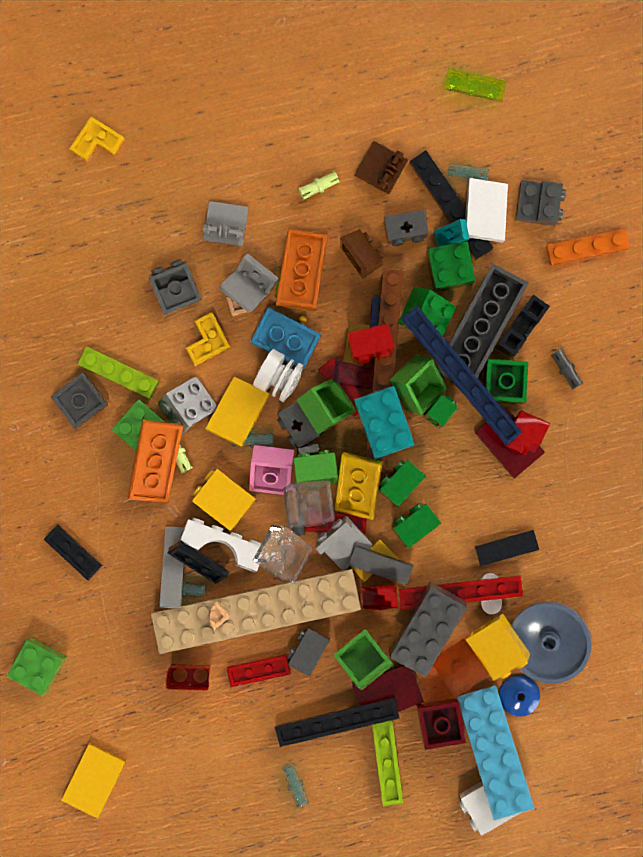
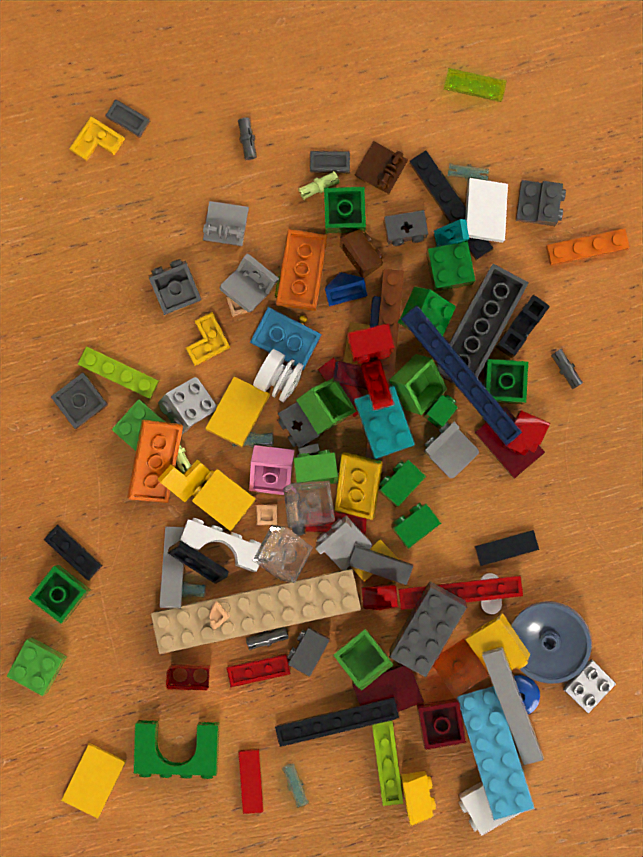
none -> green brick [28,565,91,624]
none -> dark grey tile [105,99,150,138]
none -> green arch [133,720,219,779]
none -> yellow tile [157,460,210,502]
none -> dark grey pin [238,118,257,160]
none -> red tile [239,749,264,814]
none -> dark grey pin [246,627,289,650]
none -> light nougat tile [257,505,277,525]
none -> dark grey tile [310,151,350,173]
none -> green brick [324,187,366,233]
none -> blue slope [325,272,367,306]
none -> red tile [361,360,394,410]
none -> yellow slope [401,771,436,825]
none -> light grey bracket [423,422,479,478]
none -> light grey tile [482,647,544,765]
none -> hinge [563,659,616,714]

